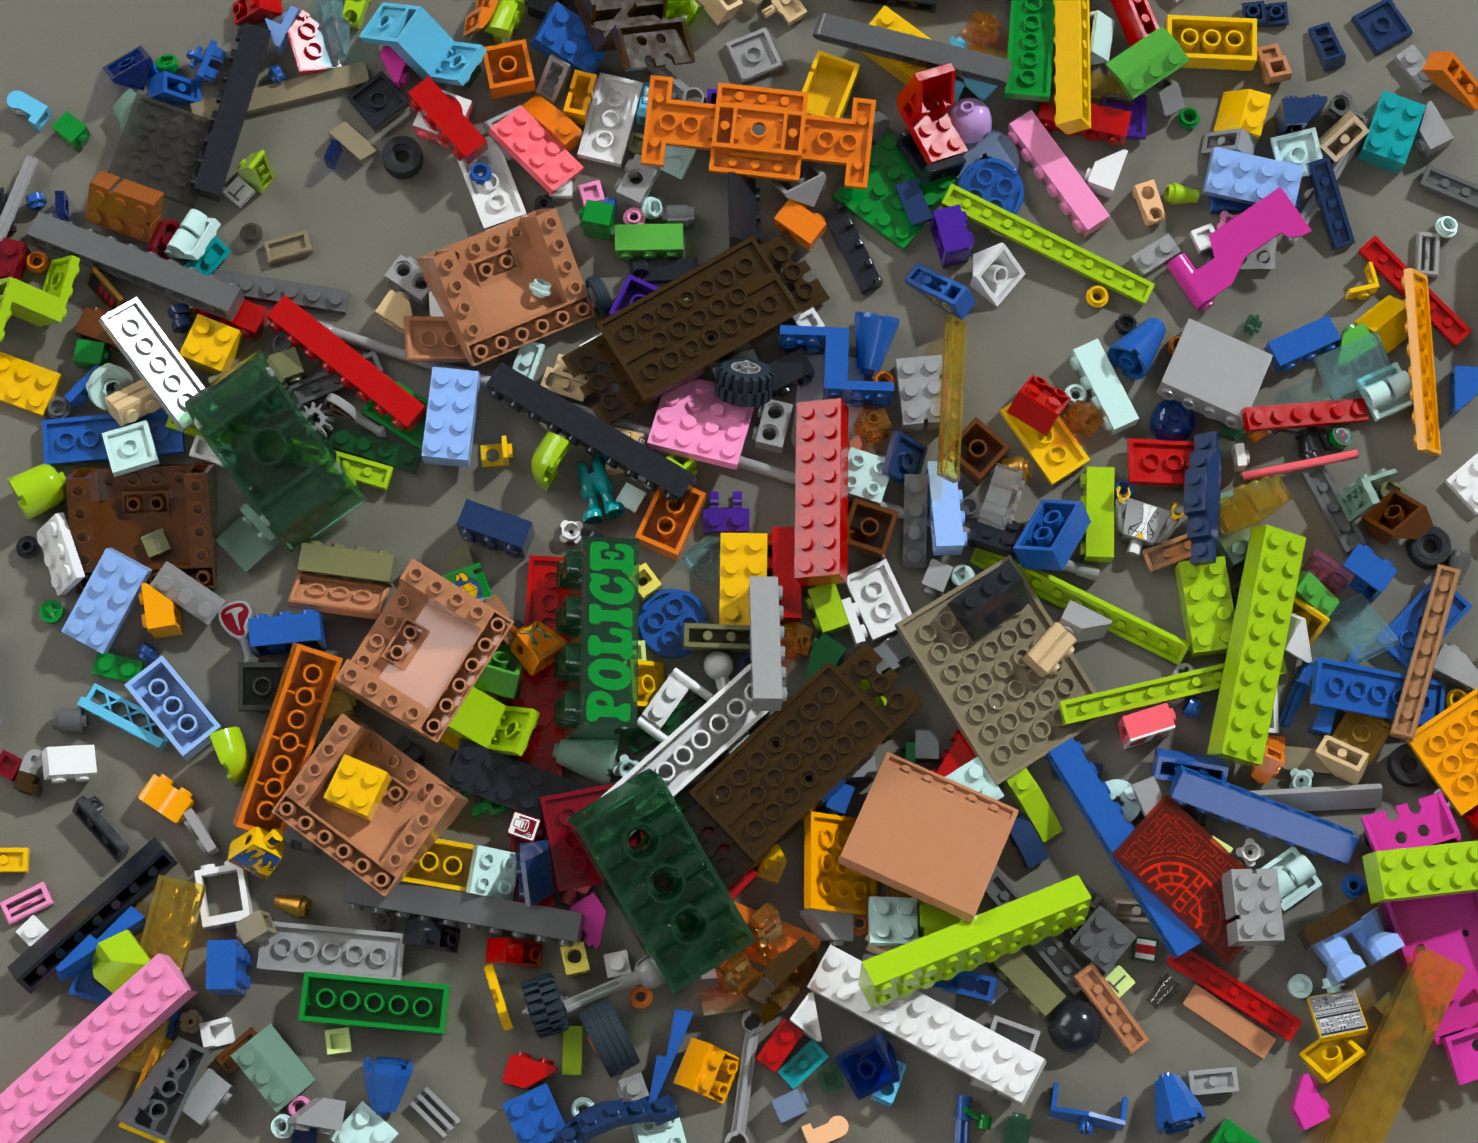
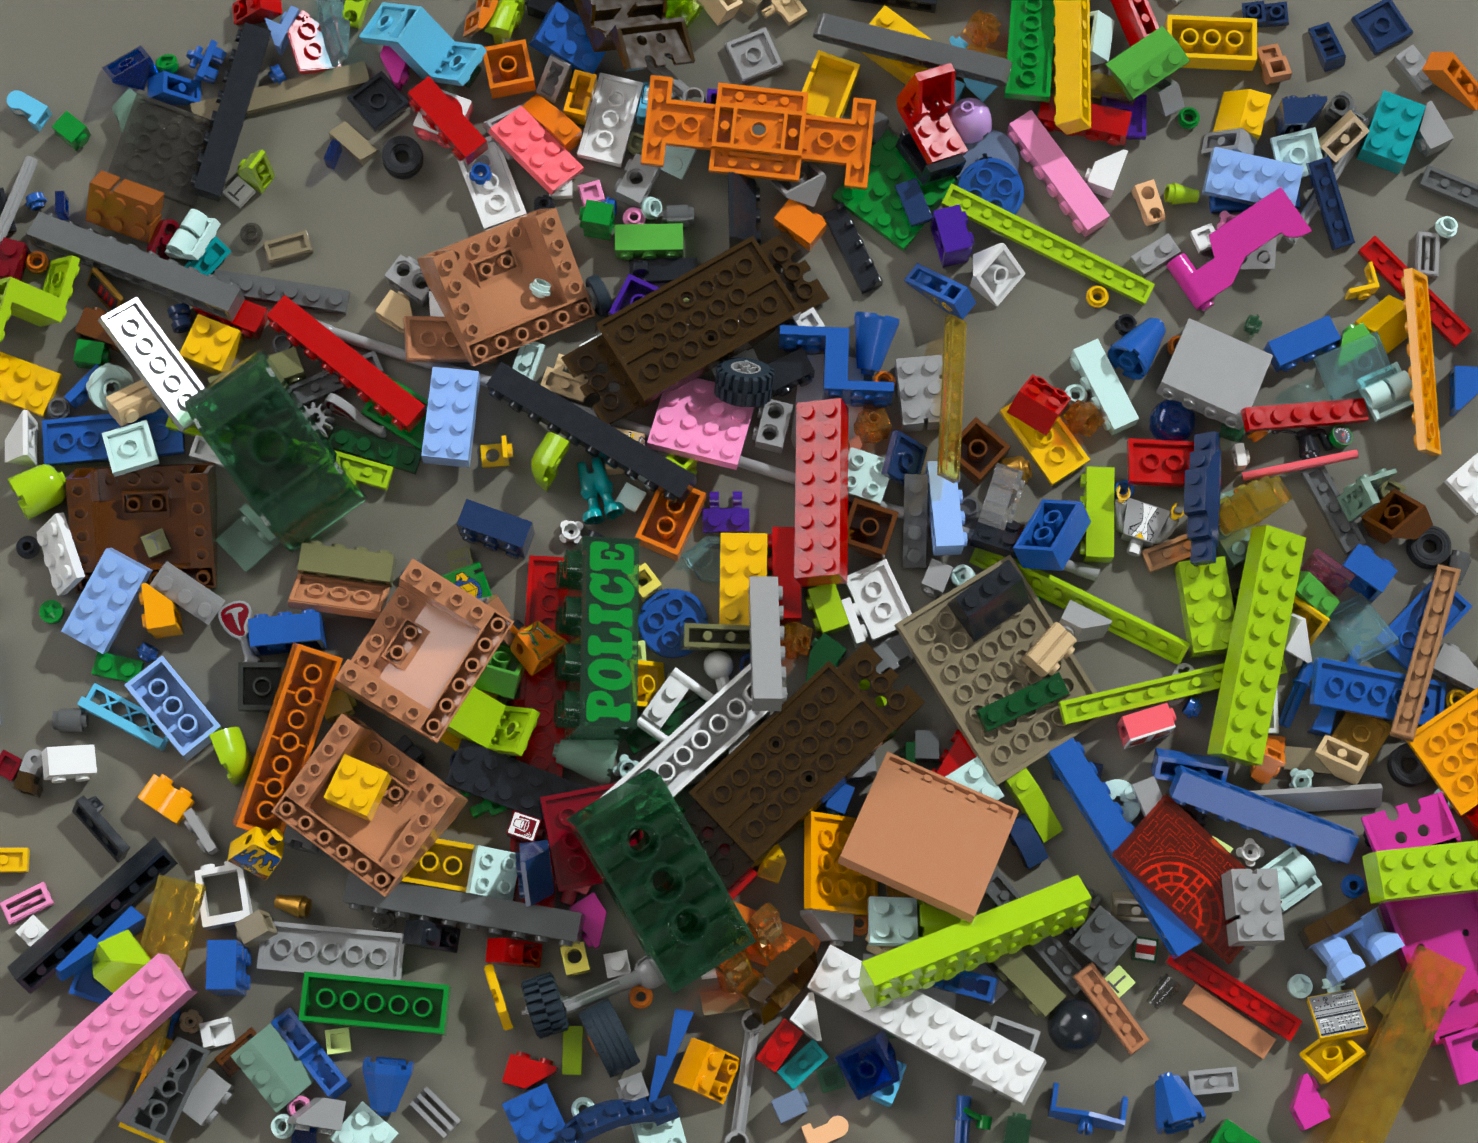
none -> white slope [5,410,38,467]
none -> blue slope [271,1007,352,1099]
none -> dark green plate [975,672,1069,732]

